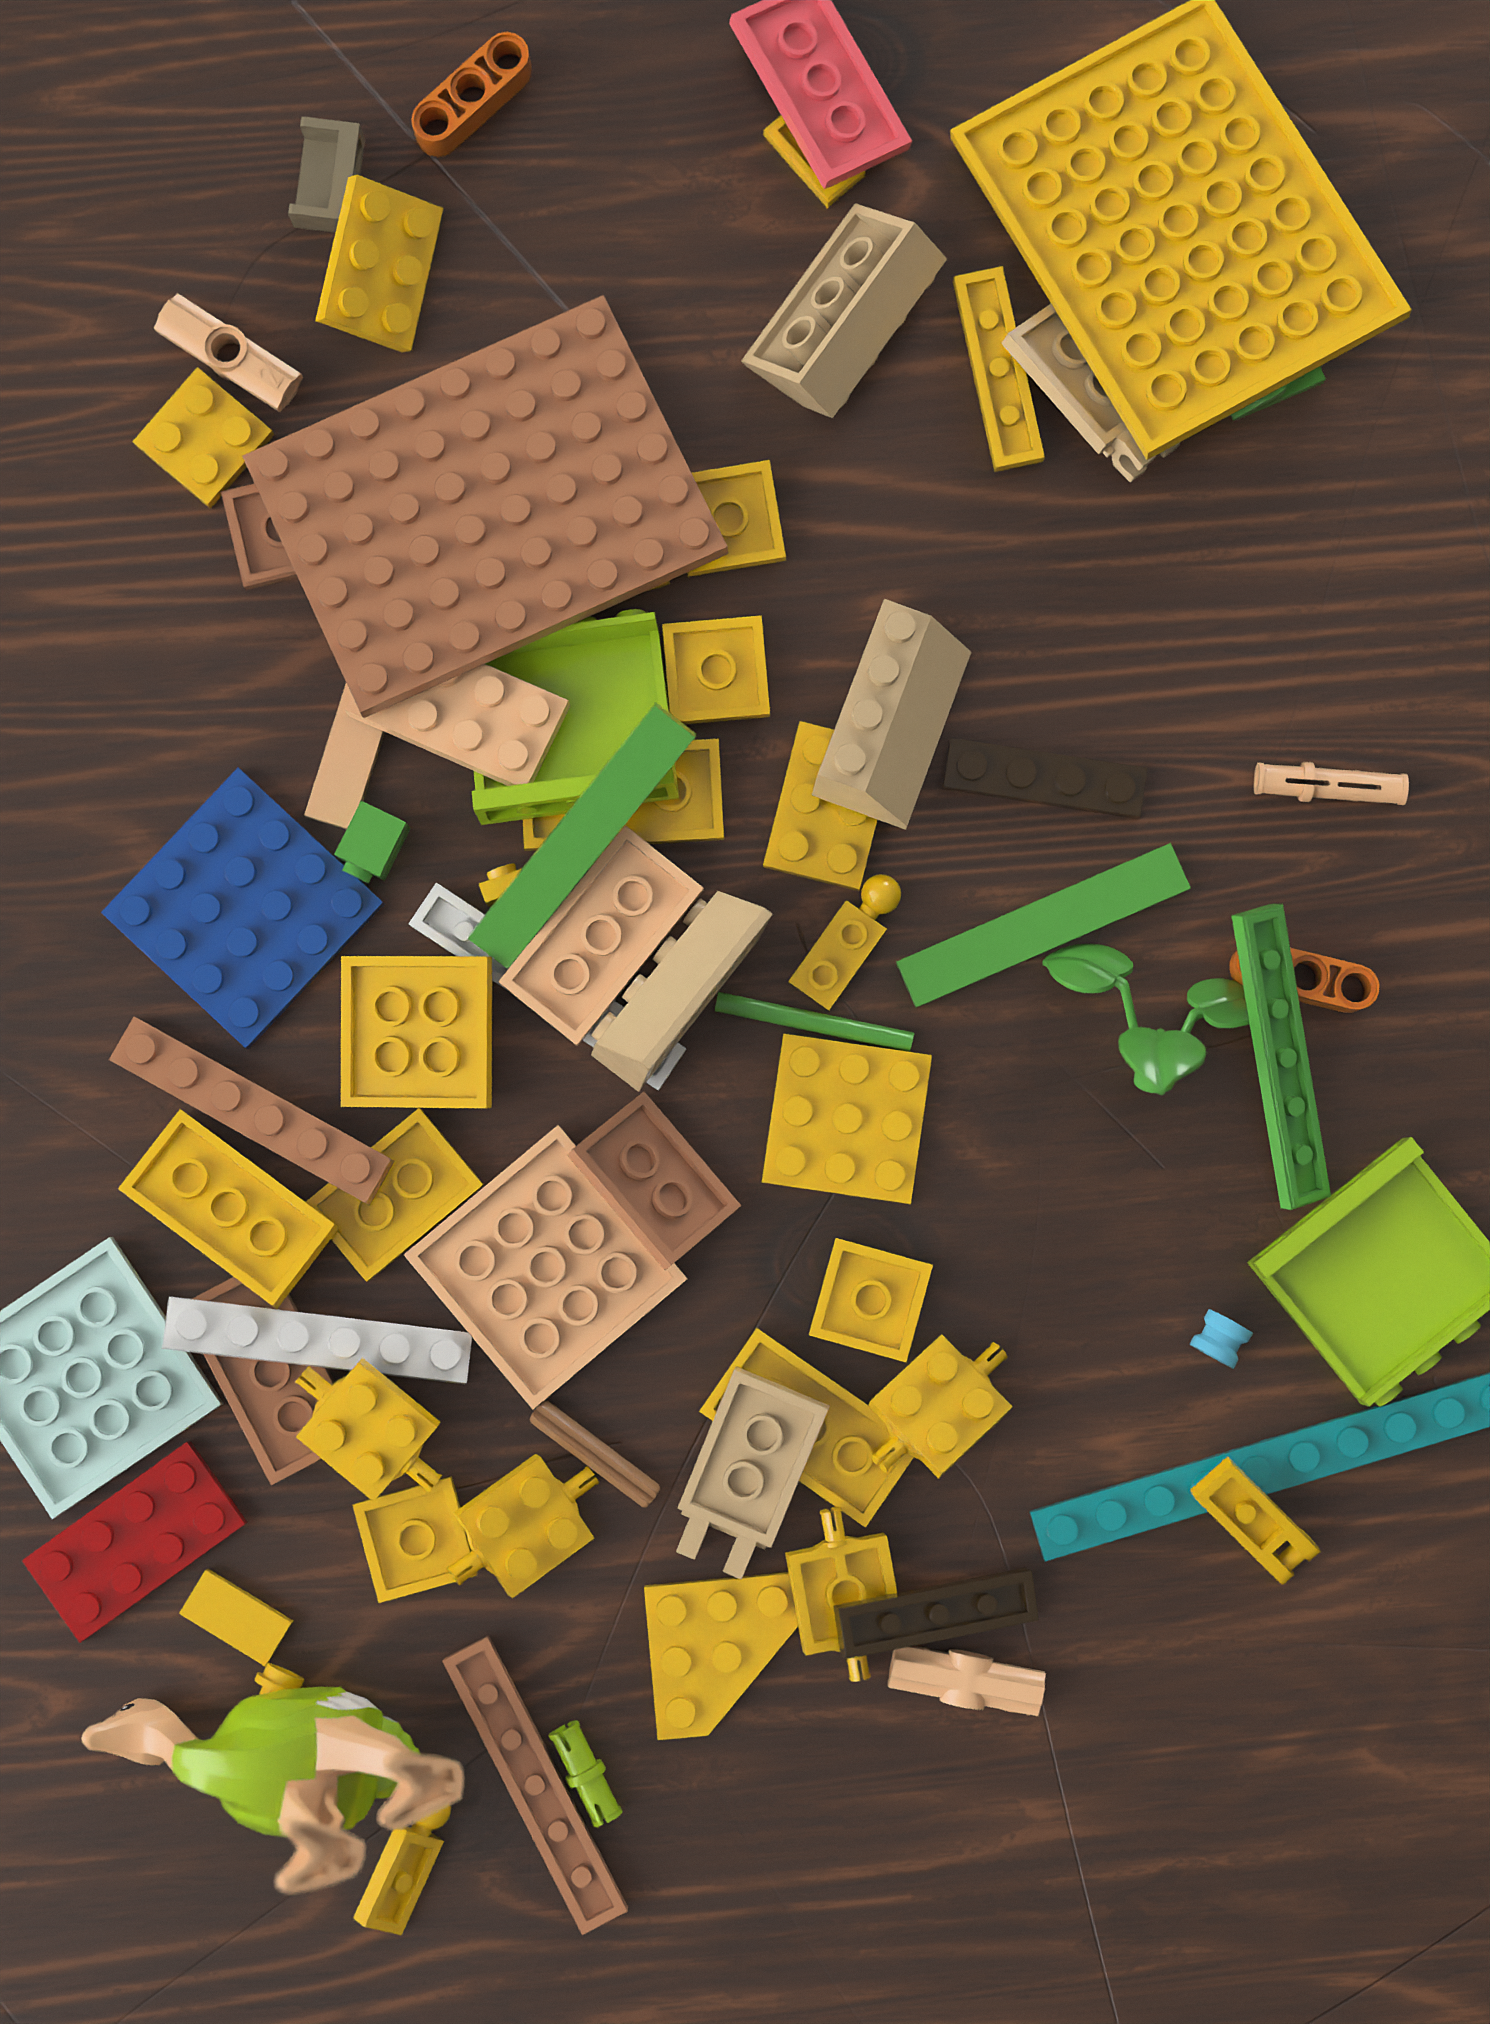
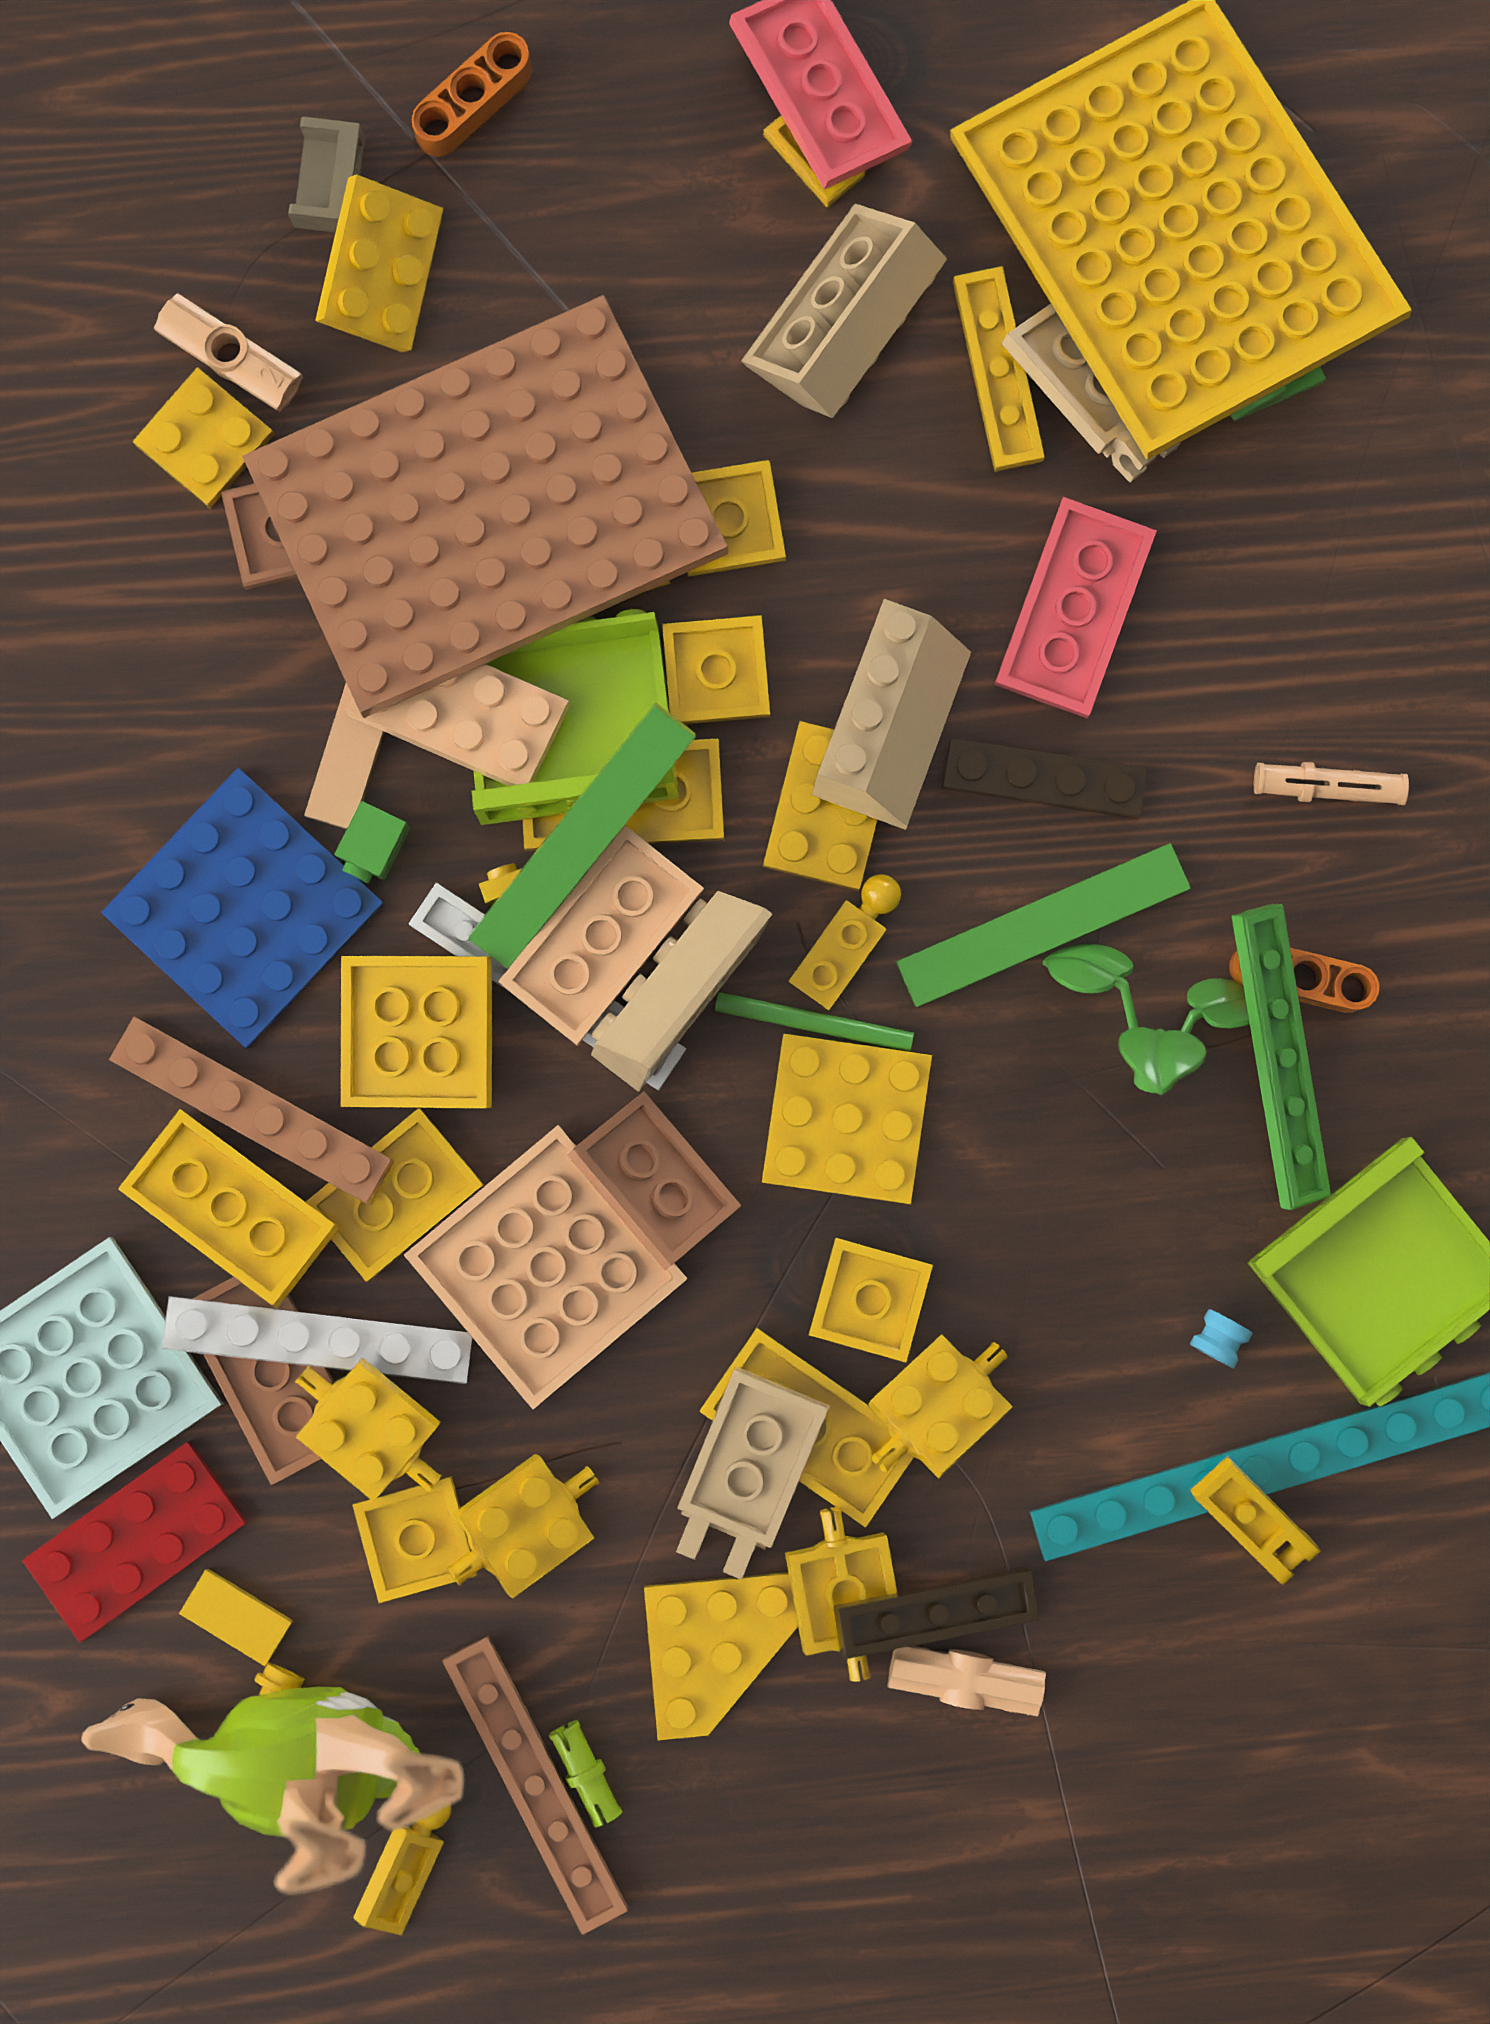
medium nougat axle [530,1400,660,1508] -> none
none -> coral plate [994,497,1157,719]

